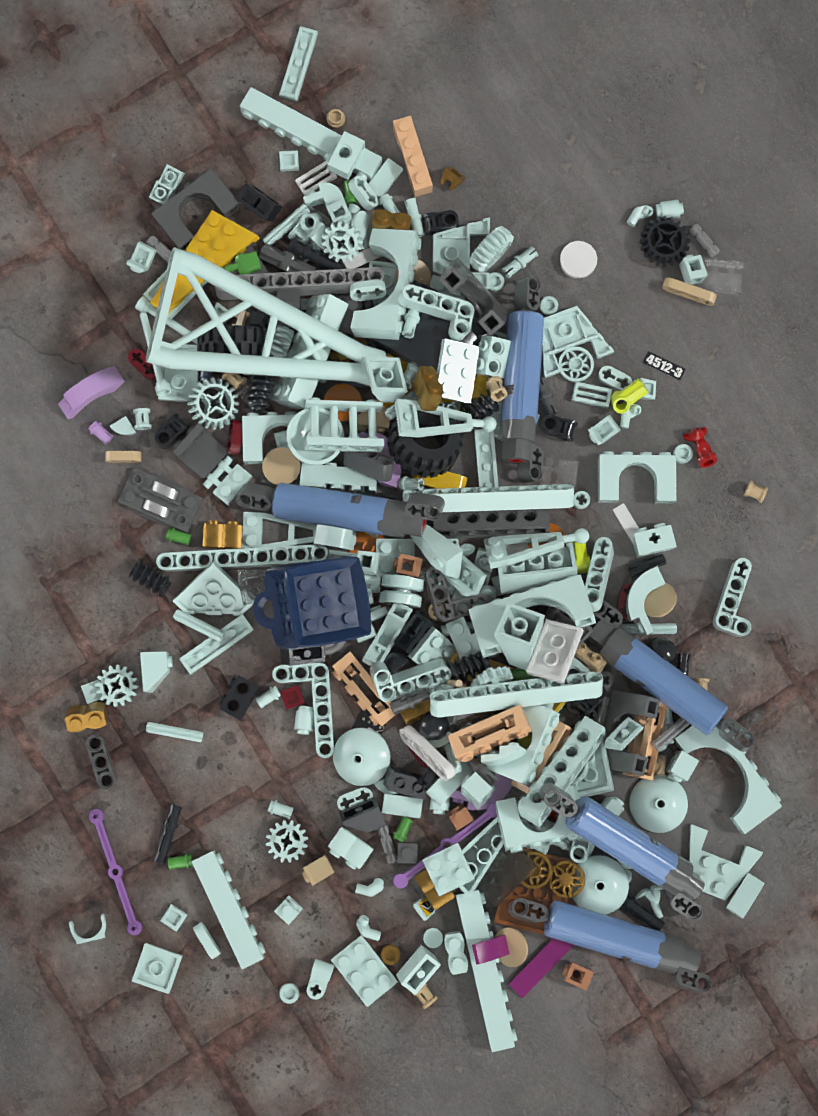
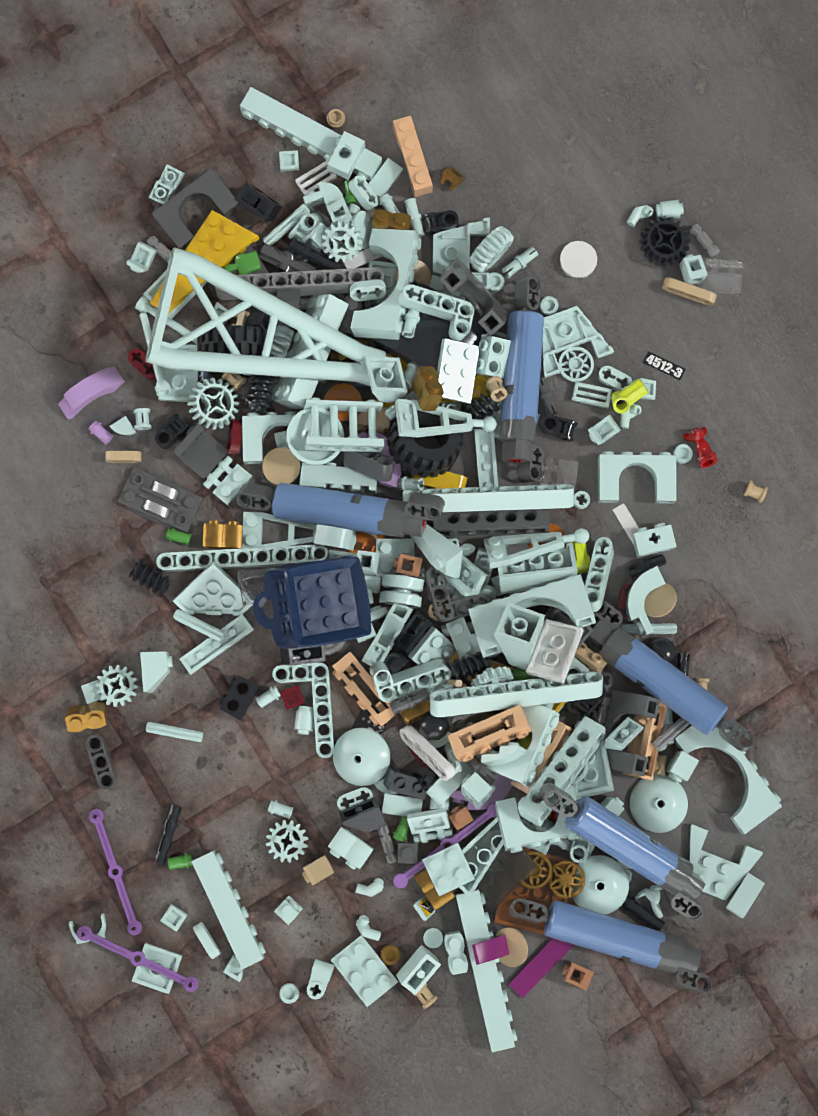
light aqua tile [279,26,318,102] -> none
light aqua beam [712,558,752,637] -> none
none -> medium lavender piece [77,926,199,992]
none -> light aqua tile [223,954,243,982]
none -> light aqua plate [407,808,453,843]

